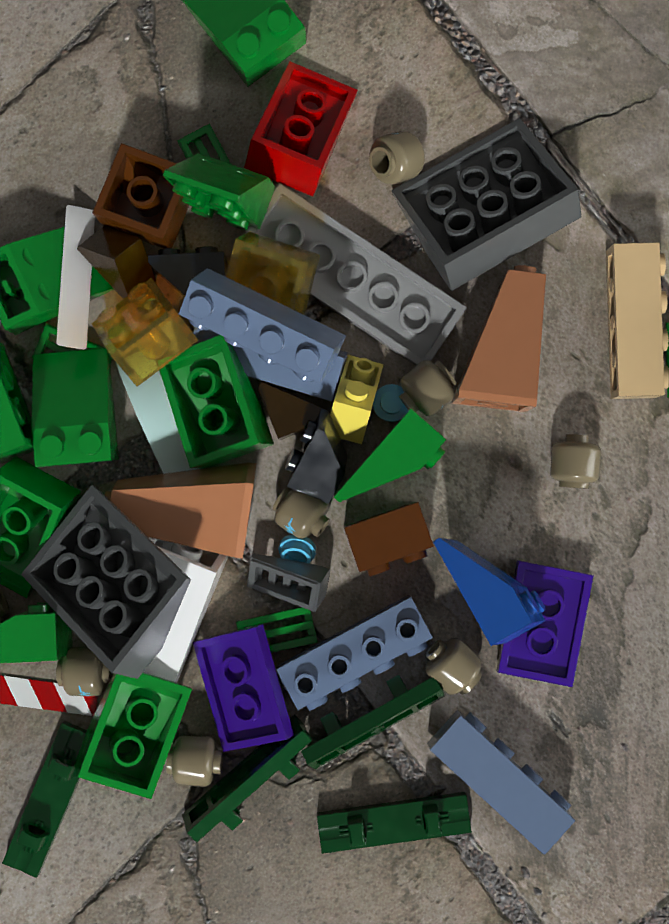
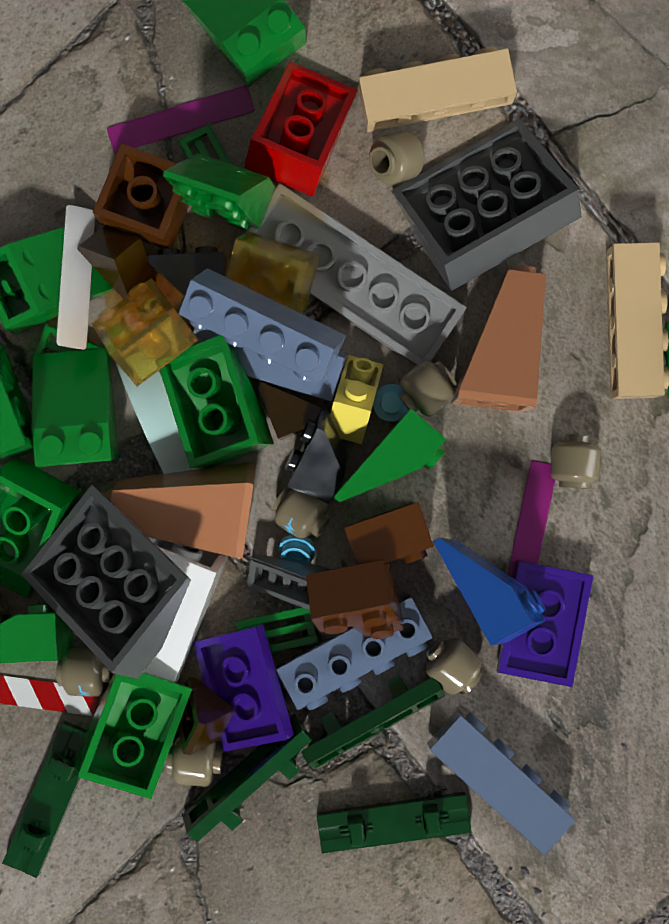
none -> magenta sticker [107,85,255,154]
none -> dark brown slope [178,676,236,755]
none -> reddish brown slope [306,560,404,639]
none -> tan brick [358,47,517,132]
none -> magenta sticker [508,461,555,578]

